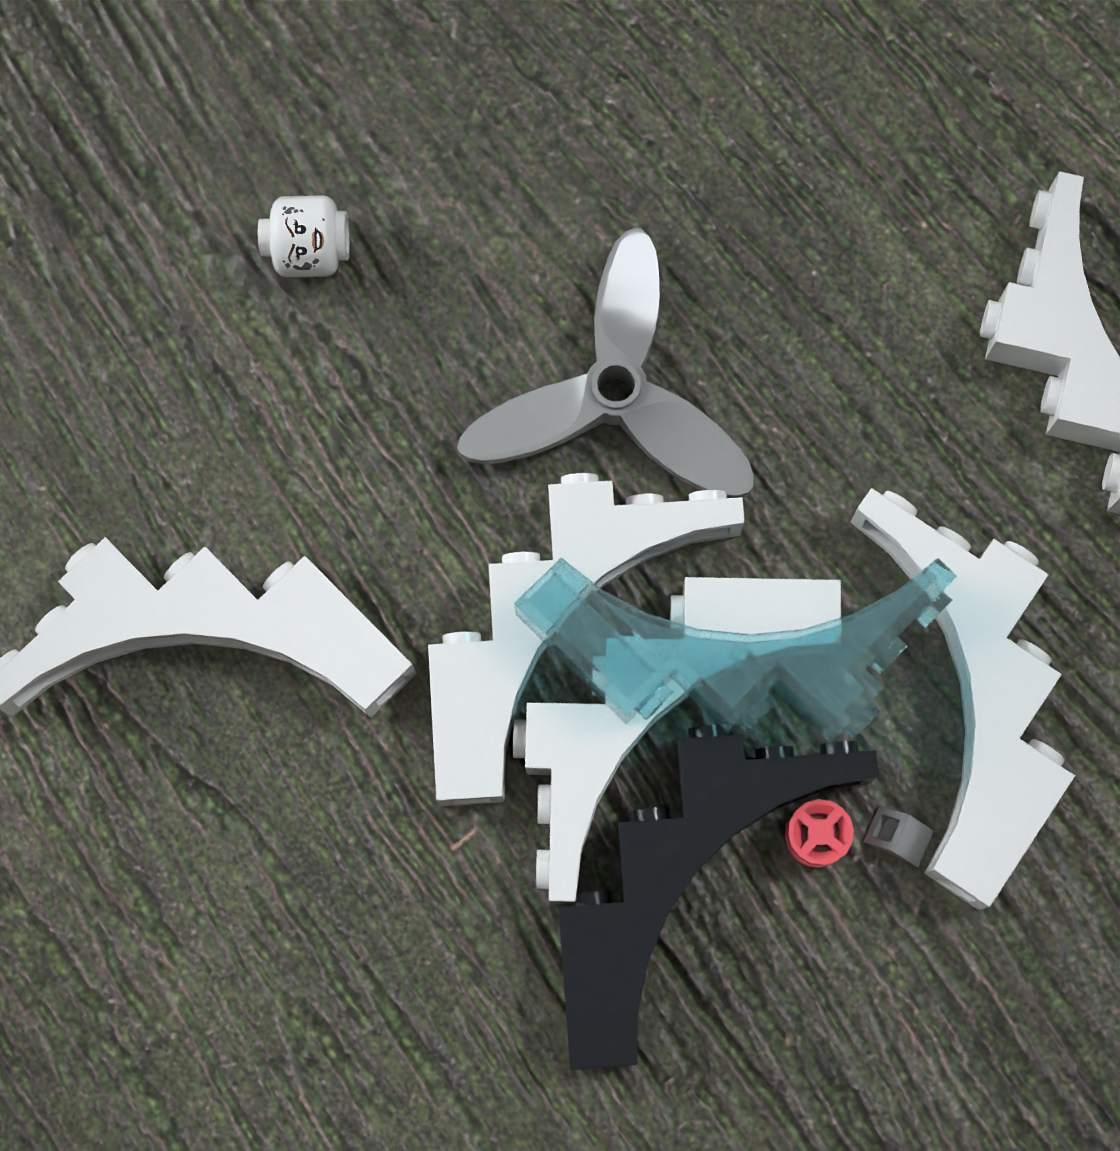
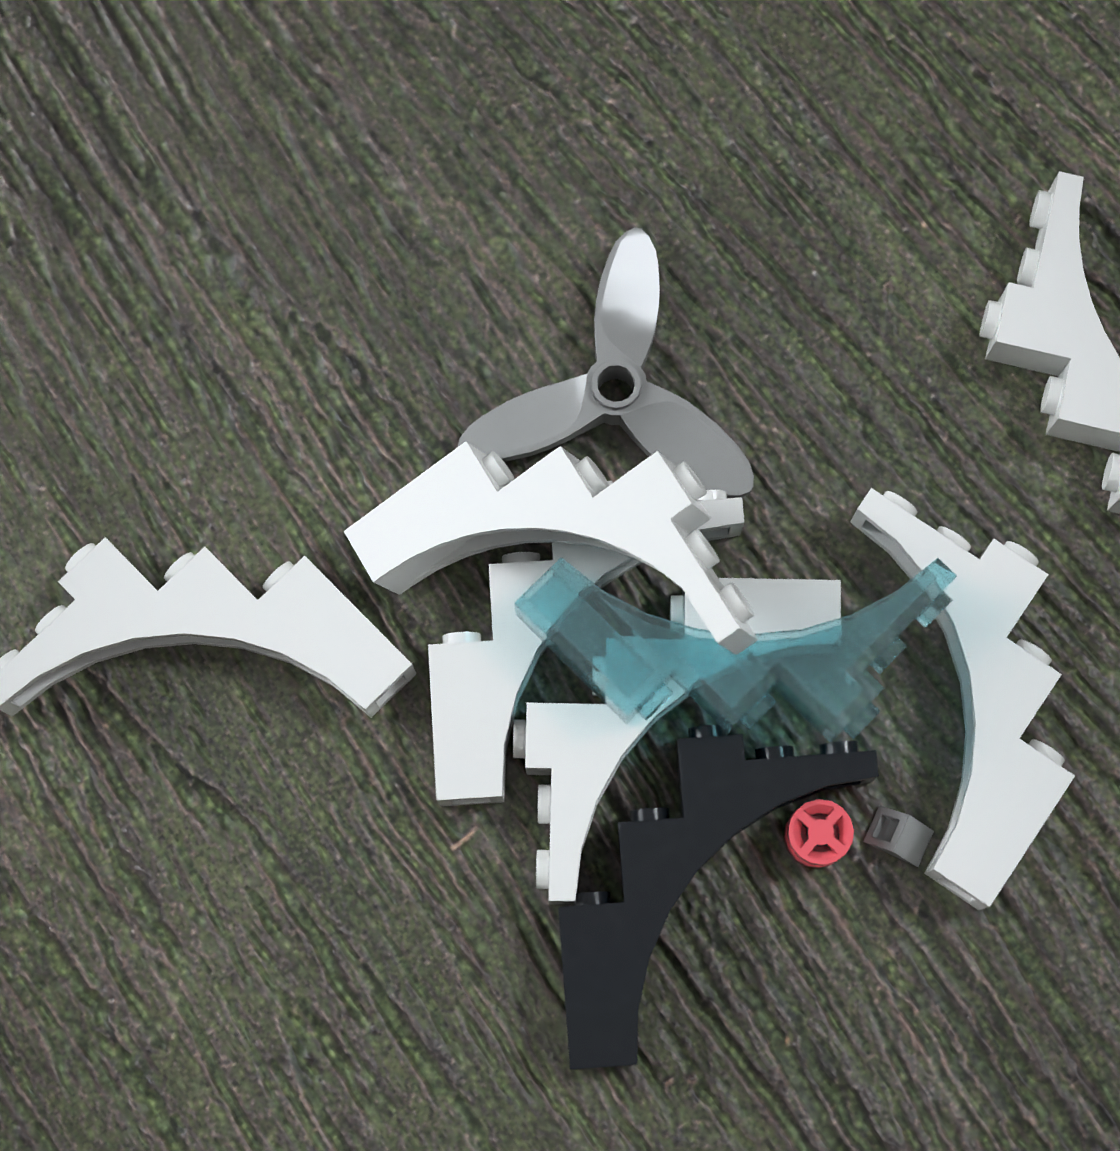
white head [258,196,350,278] -> none
none -> white arch [344,442,758,655]

